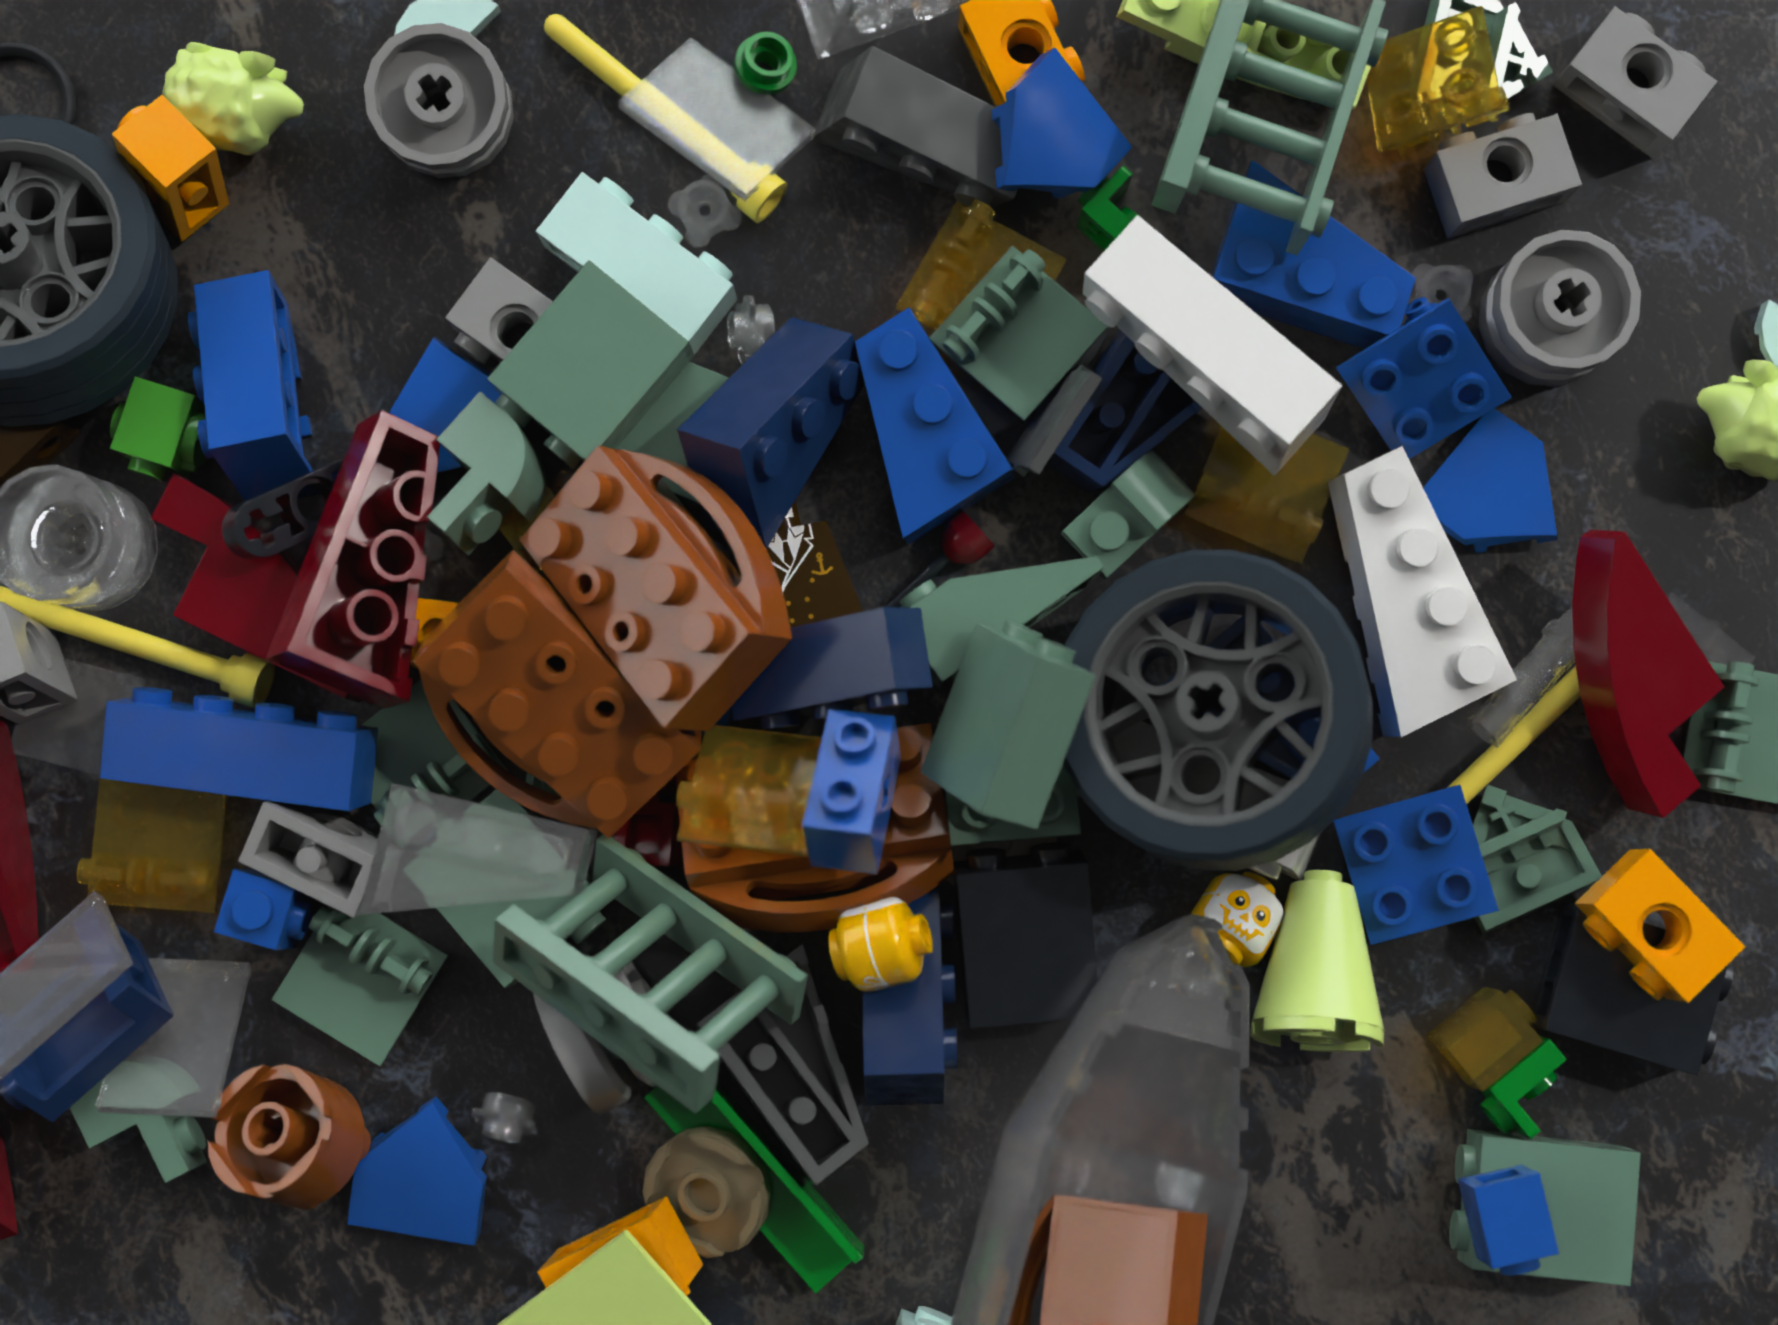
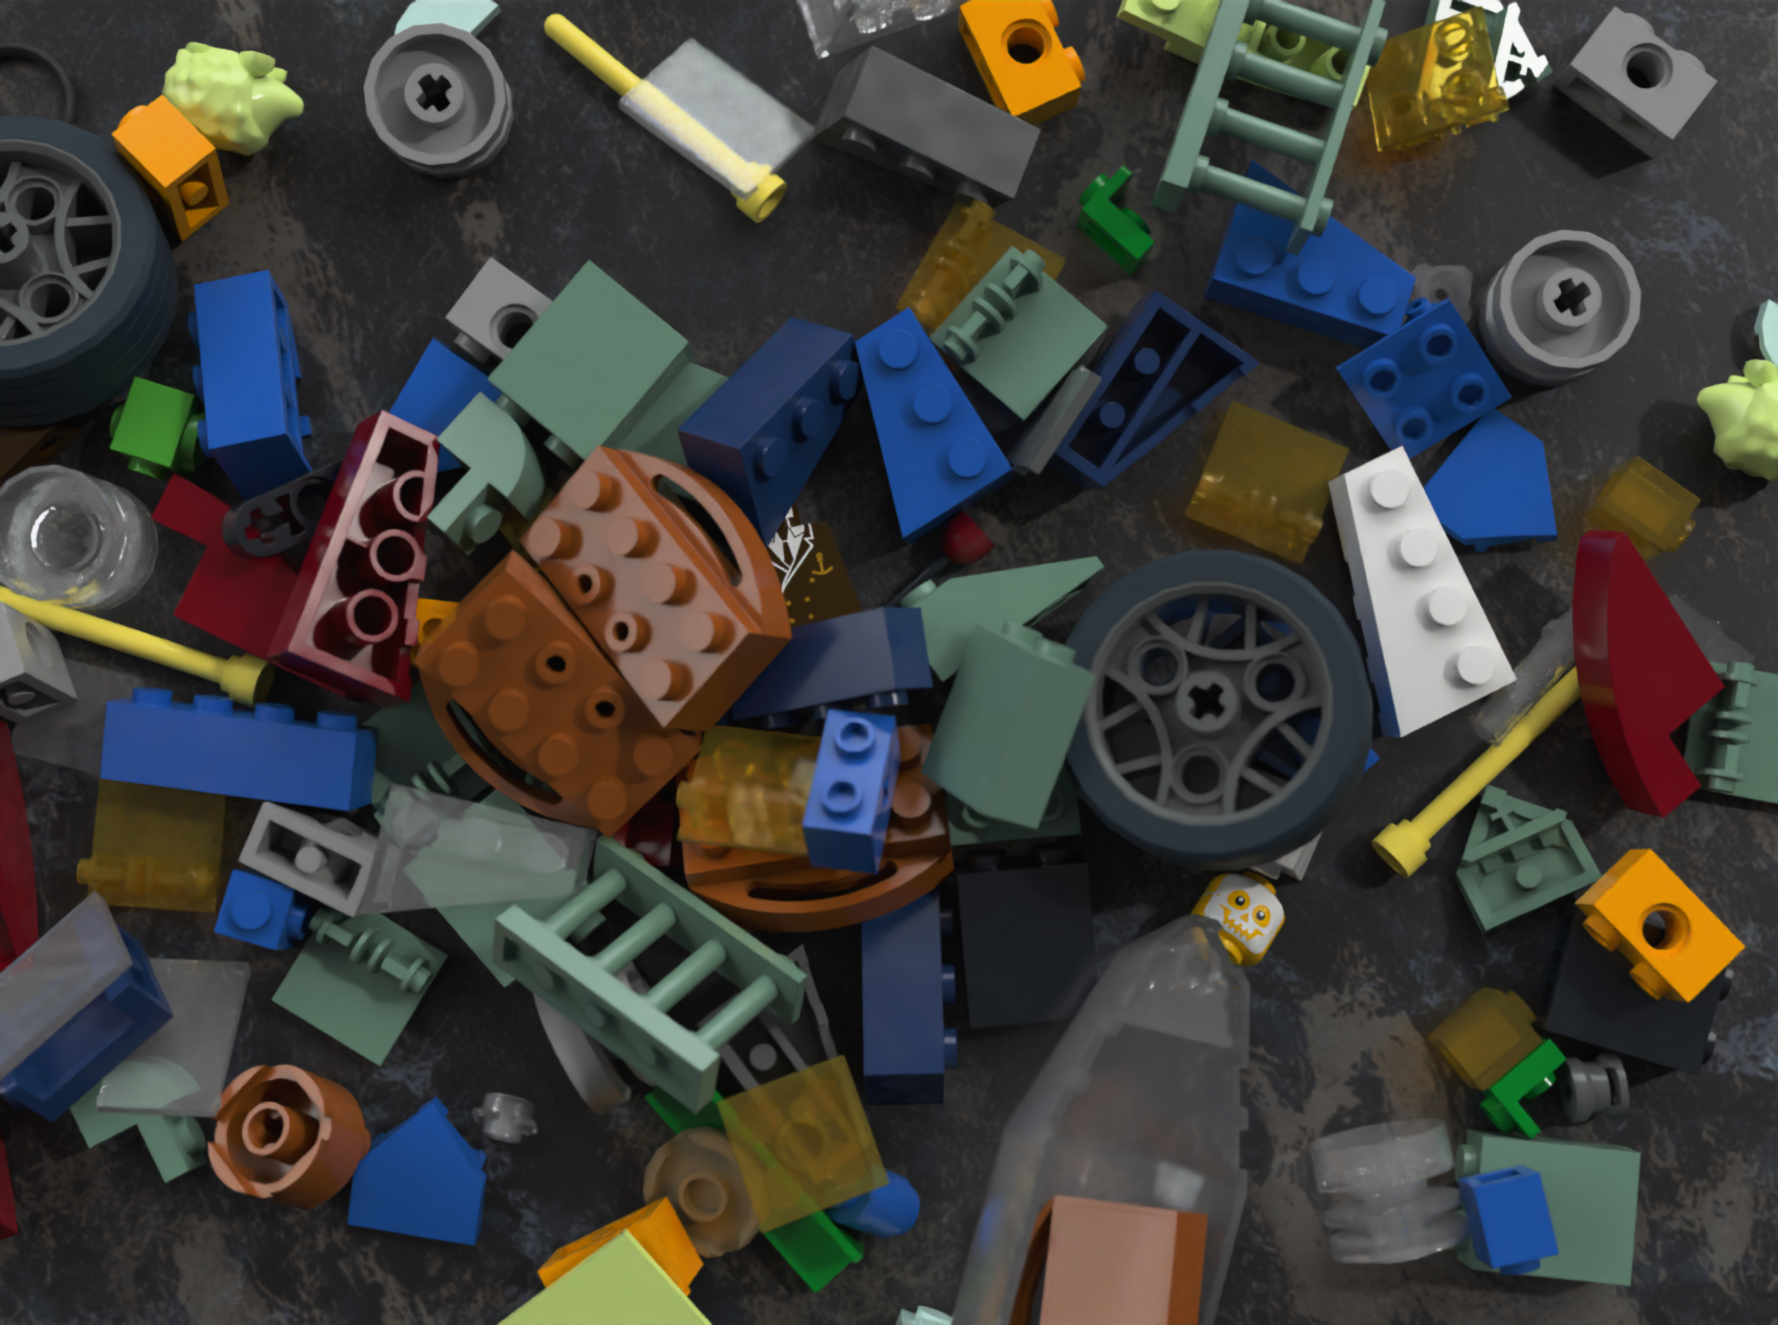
light aqua brick [536,172,737,355] -> none
clear plate [668,174,742,248] -> none
clear plate [727,295,775,365] -> none
green plate [734,32,797,95] -> none
yellow head [828,897,933,992] -> none
blue slope [992,47,1132,199] -> none
sand green brick [1061,449,1196,581] -> none
white wedge [1083,215,1342,476] -> none
yellowish green cone [1251,870,1384,1052] -> none
blue hinge [1333,785,1499,945] -> none
light grey brick [1423,113,1582,239] -> none
none -> clear yellow plate [715,1055,890,1233]
none -> blue brick [824,1158,920,1239]
none -> clear wheel [1308,1118,1470,1264]
none -> dark grey wheel [1557,1052,1629,1123]
none -> clear yellow brick [1583,455,1701,560]

